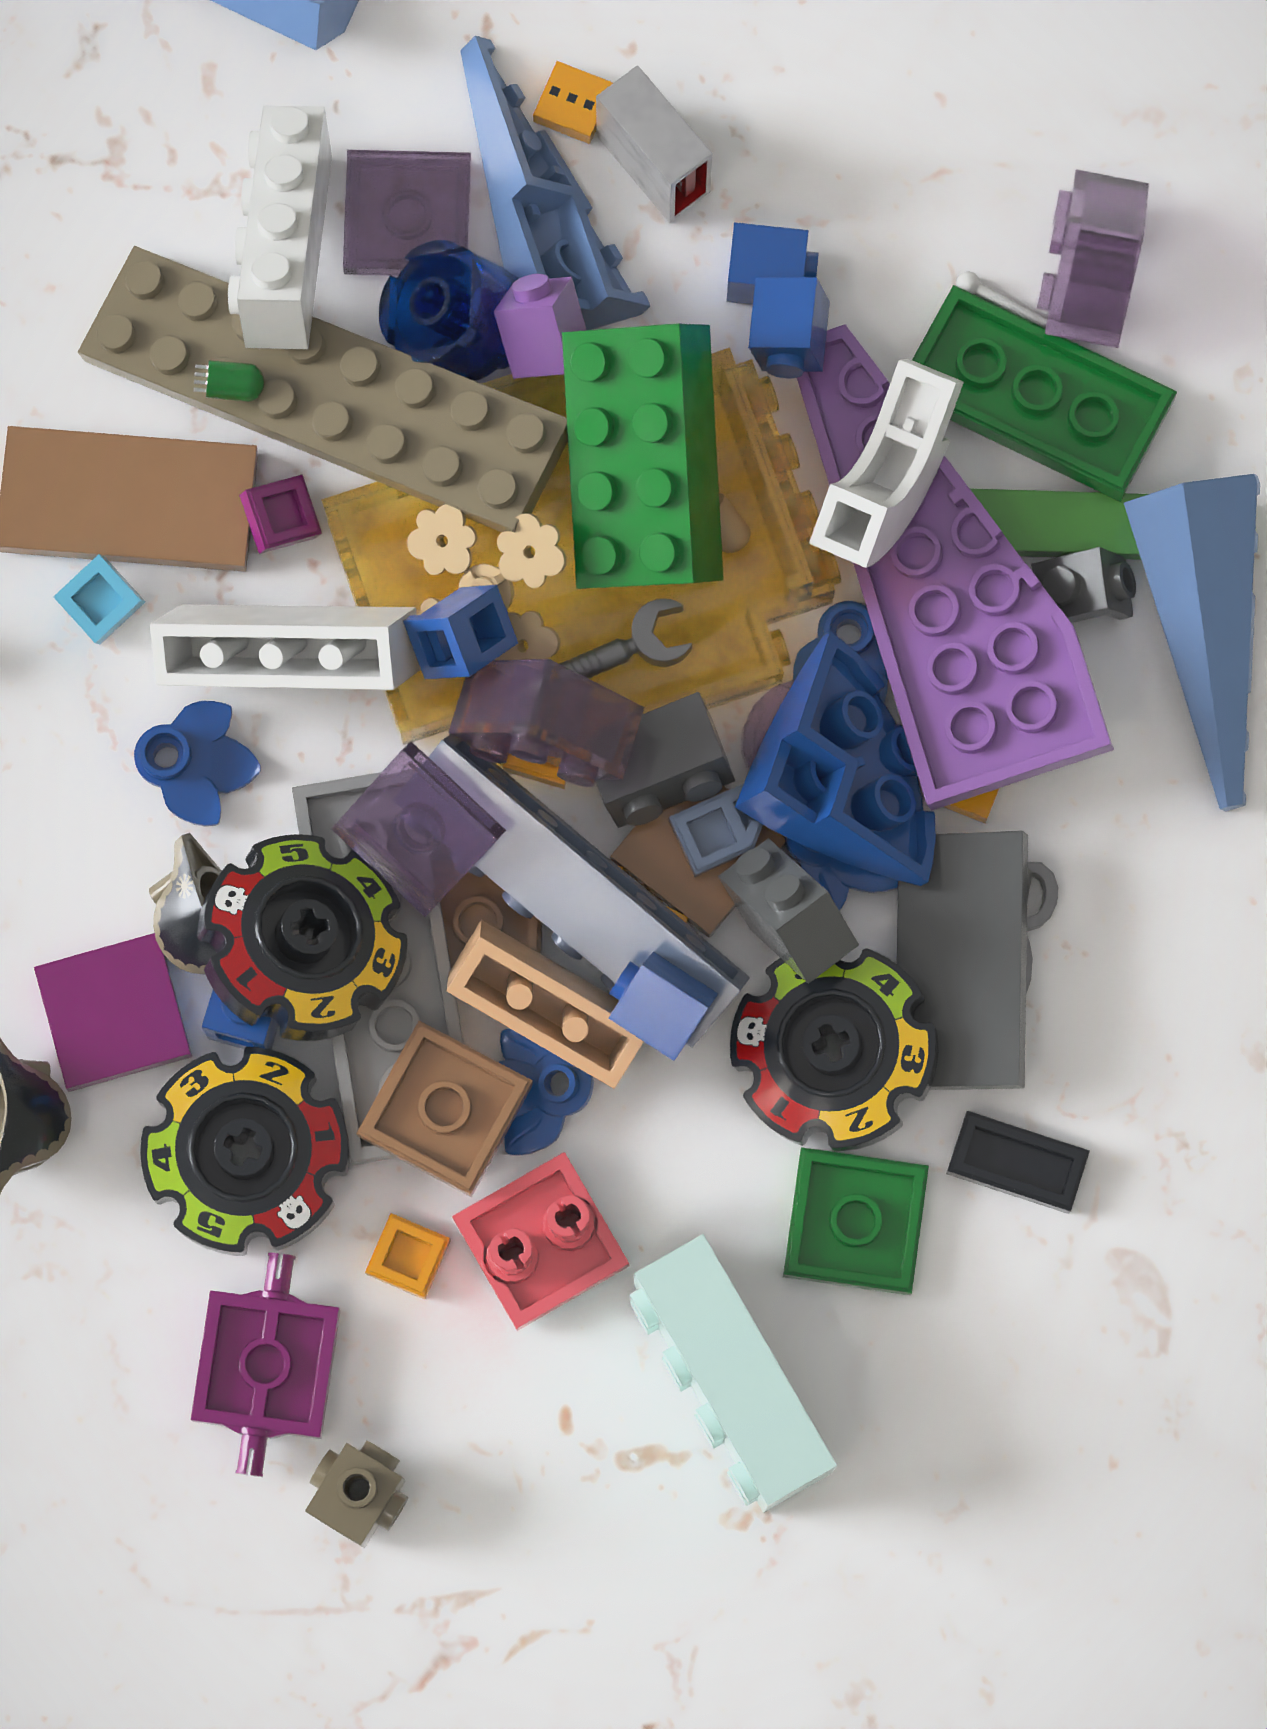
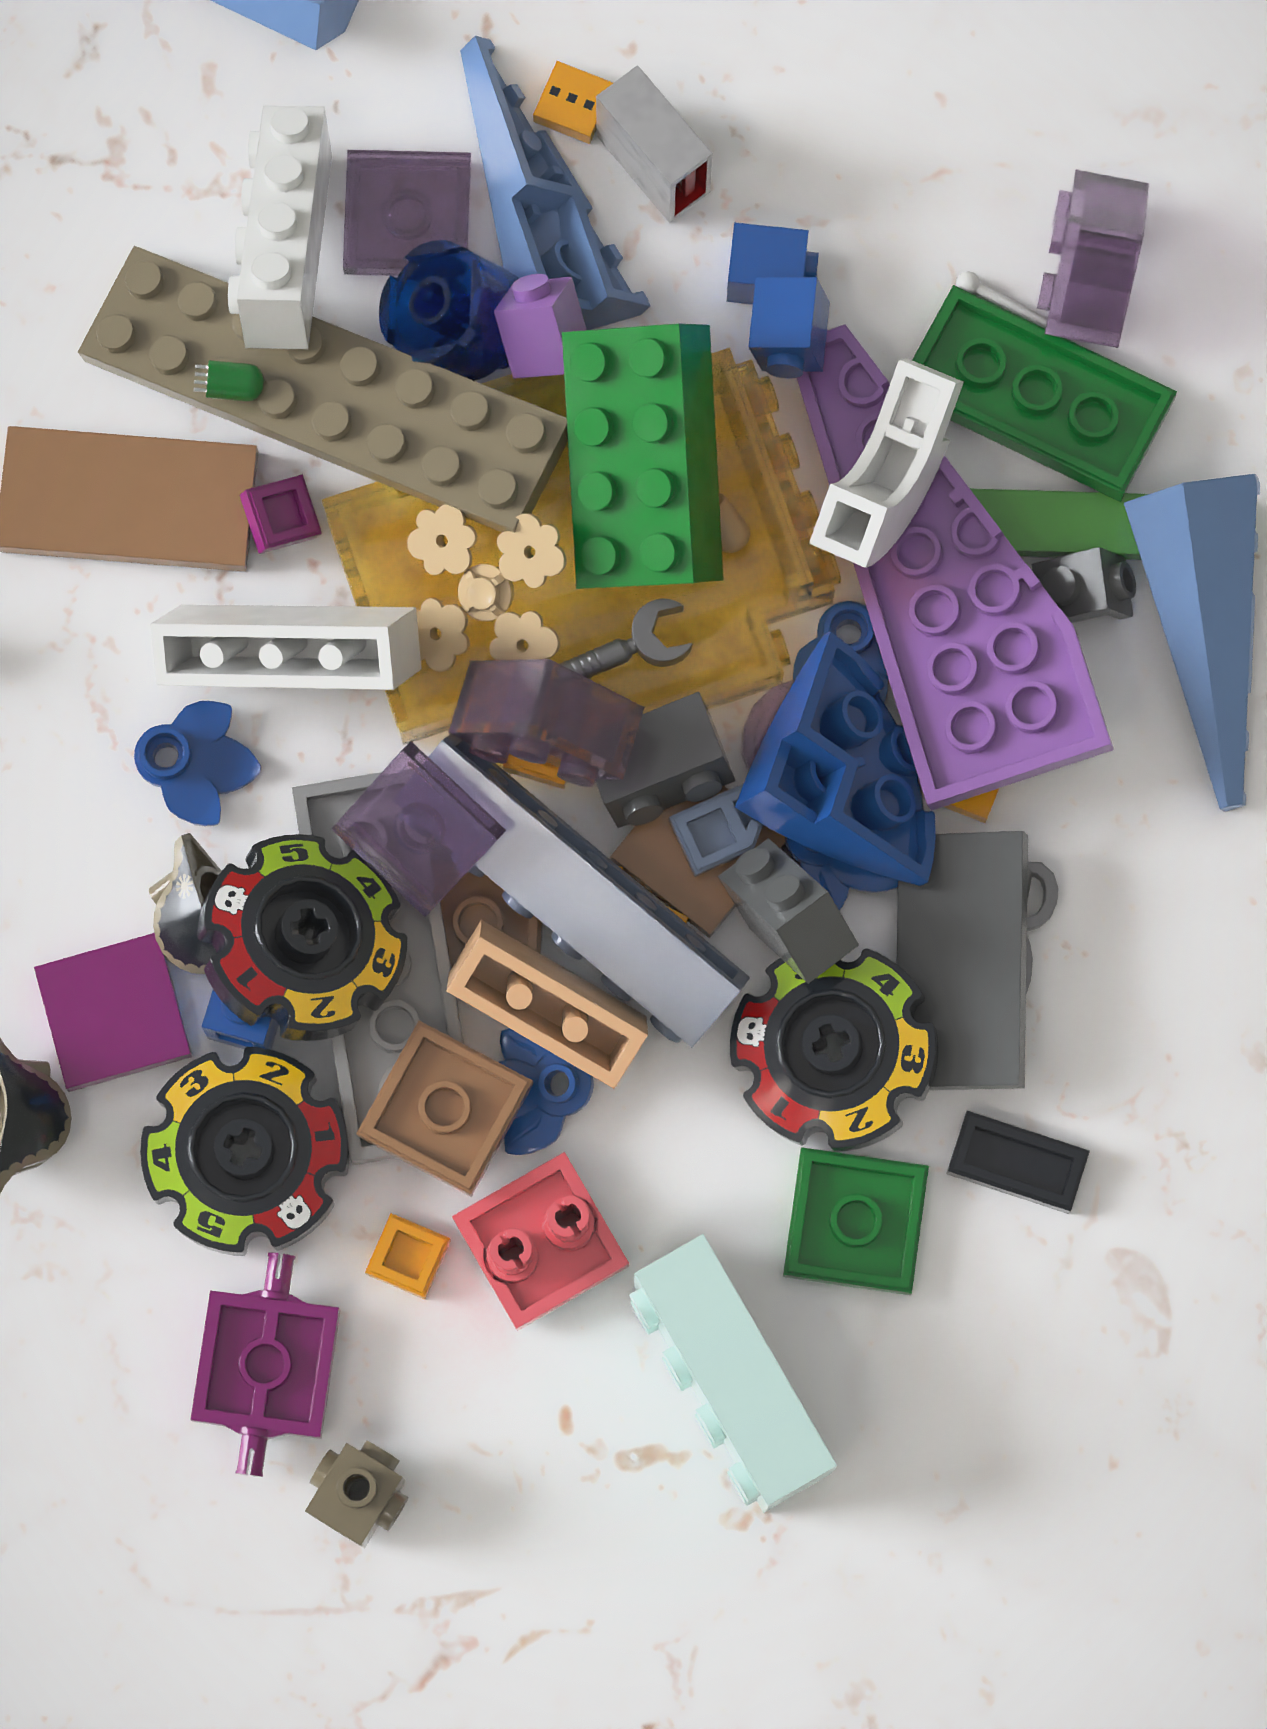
medium azure plate [53,554,146,645] -> none
blue brick [403,585,518,679] -> none
brick [608,952,718,1061] -> none

